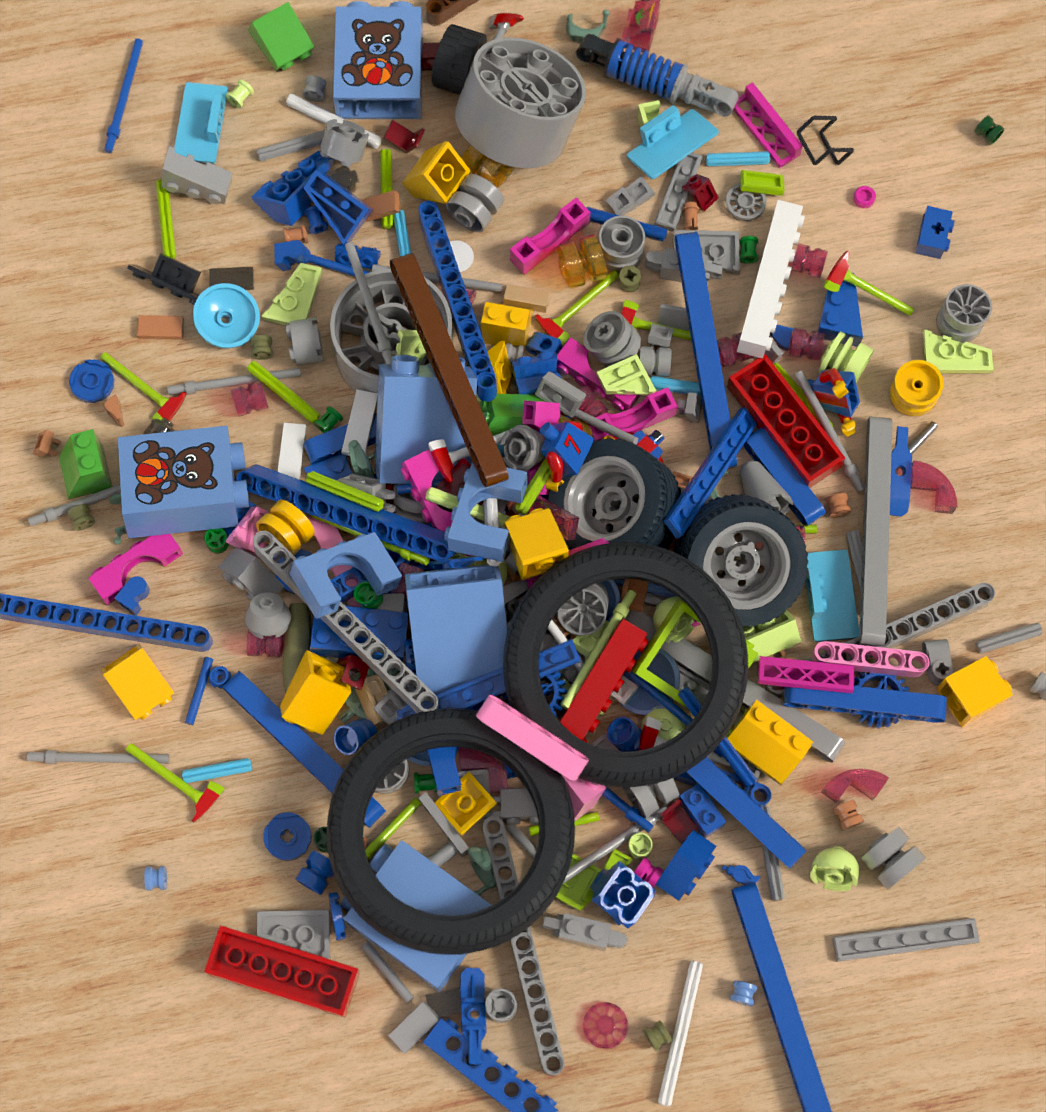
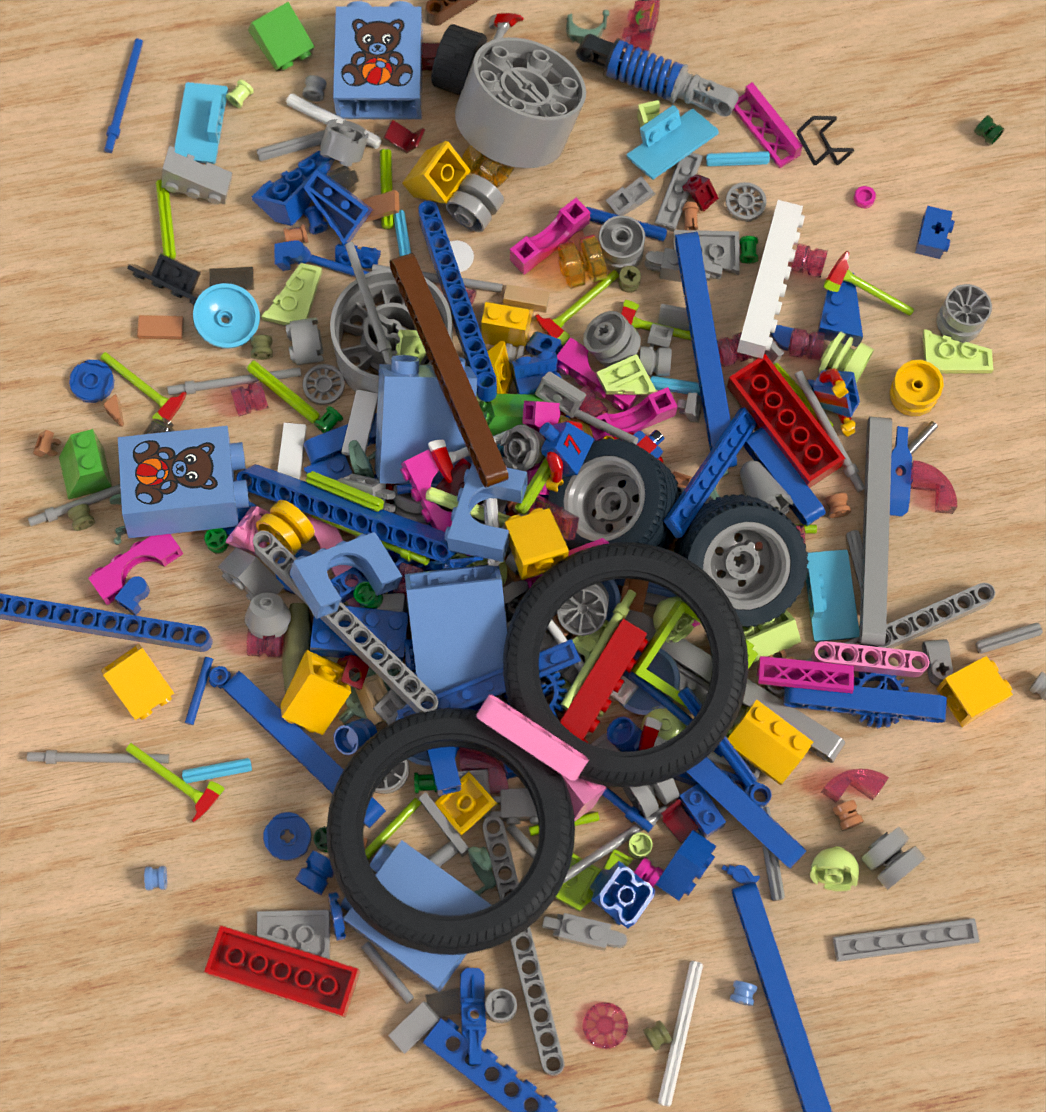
lime tile [740,170,785,196] -> none
none -> light grey wheel [303,364,345,405]

